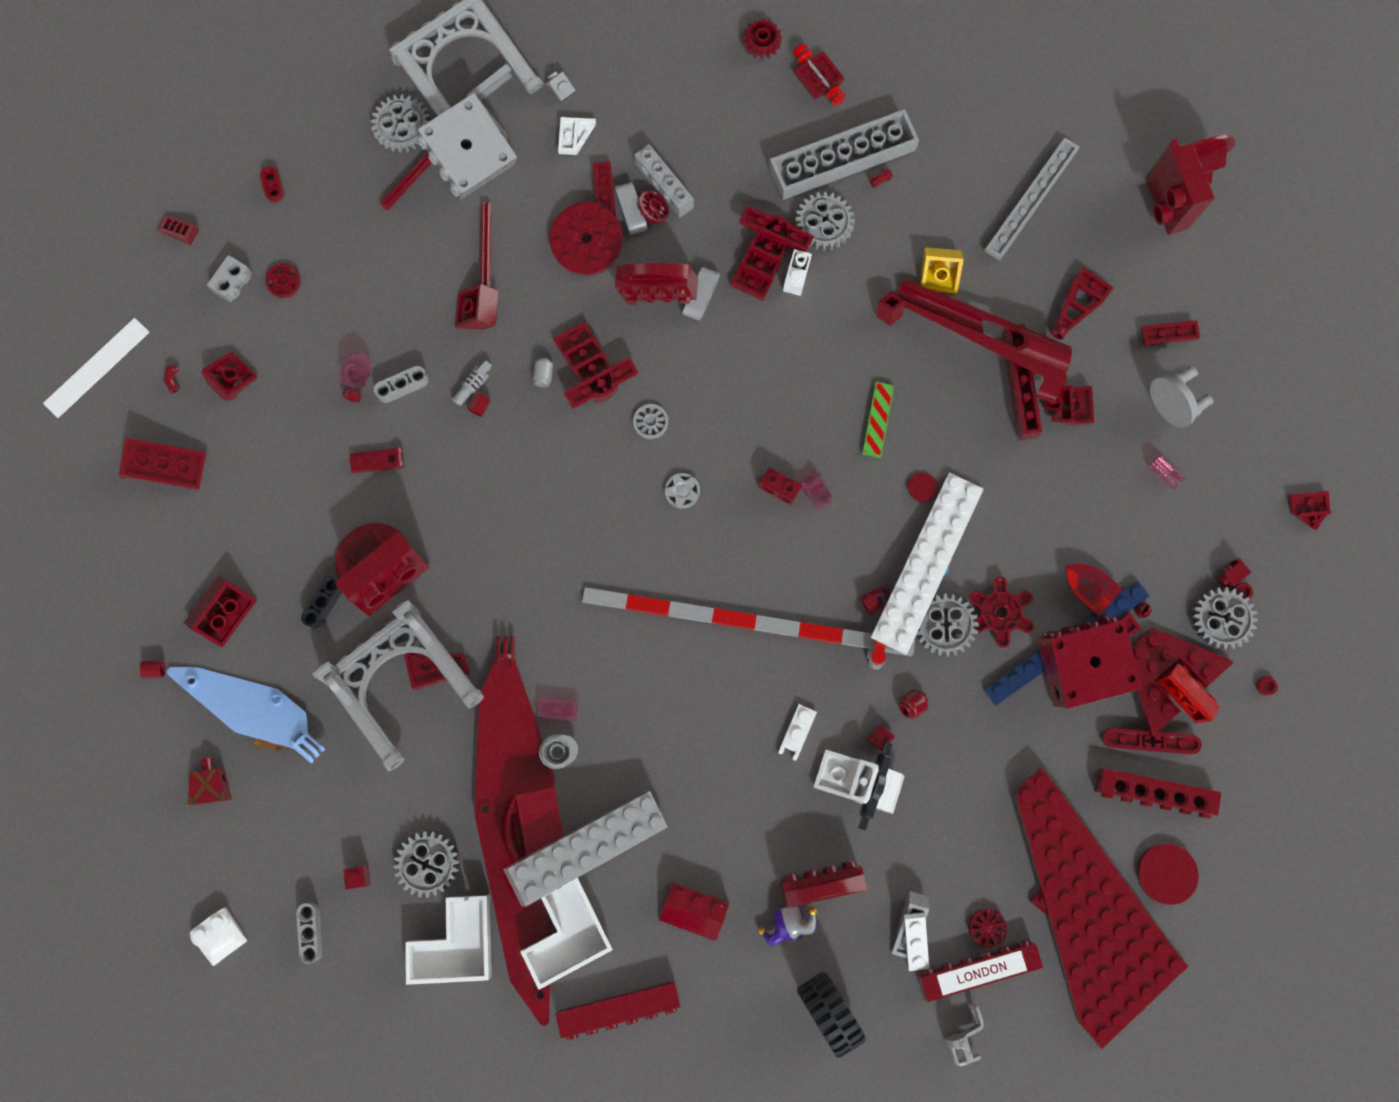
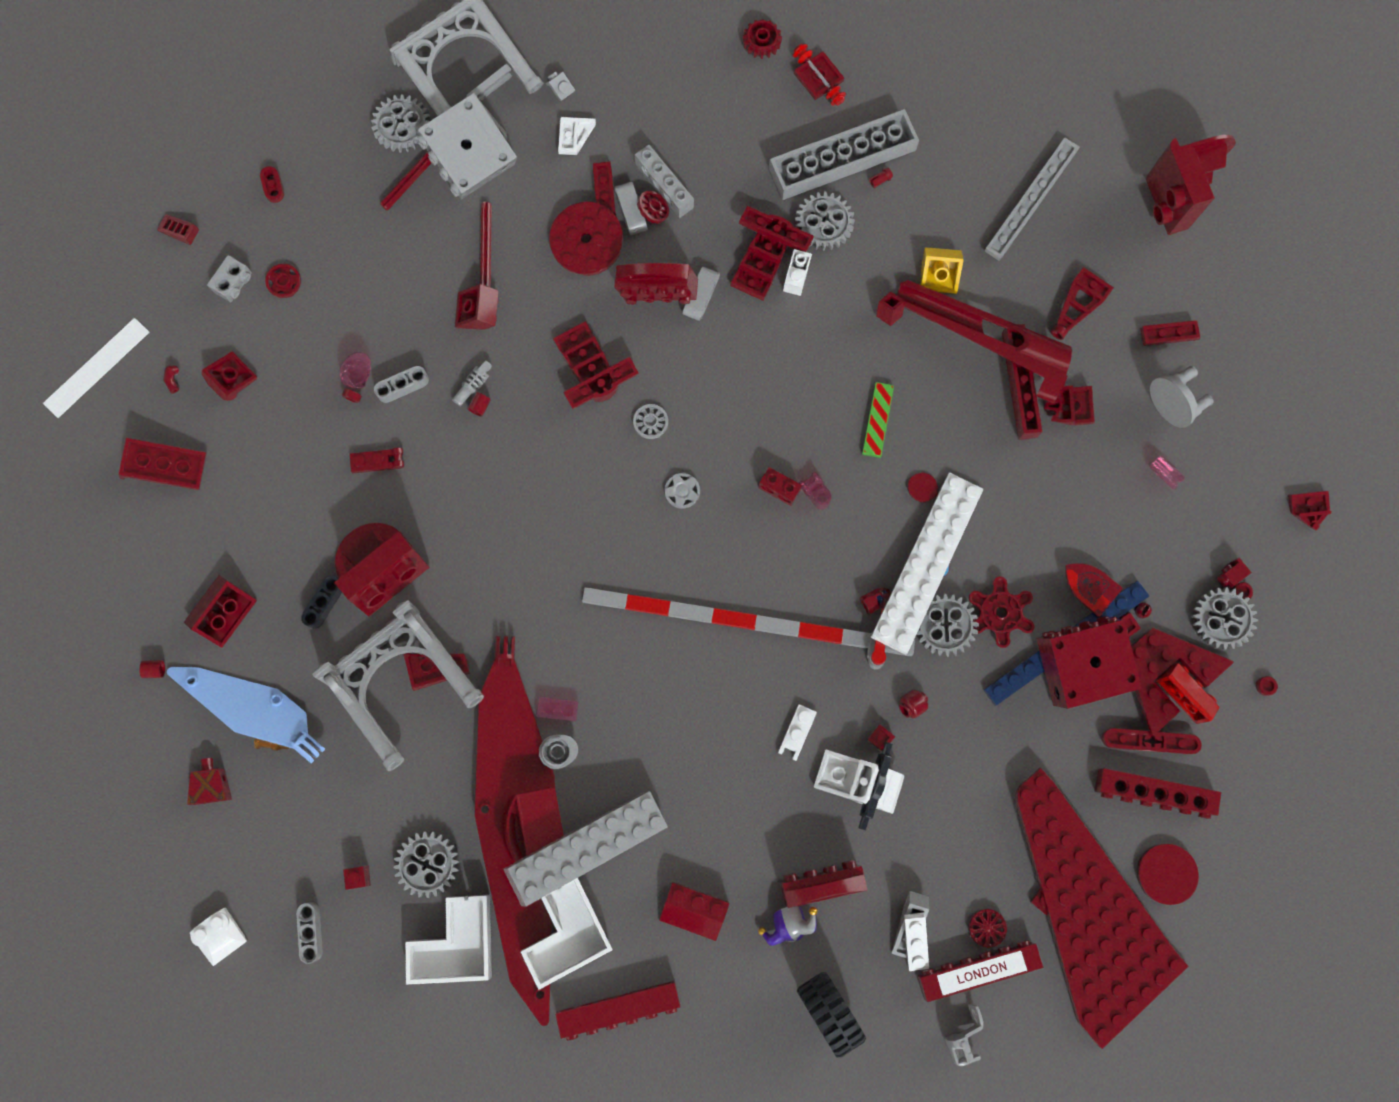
light grey brick [533,358,553,387] -> none

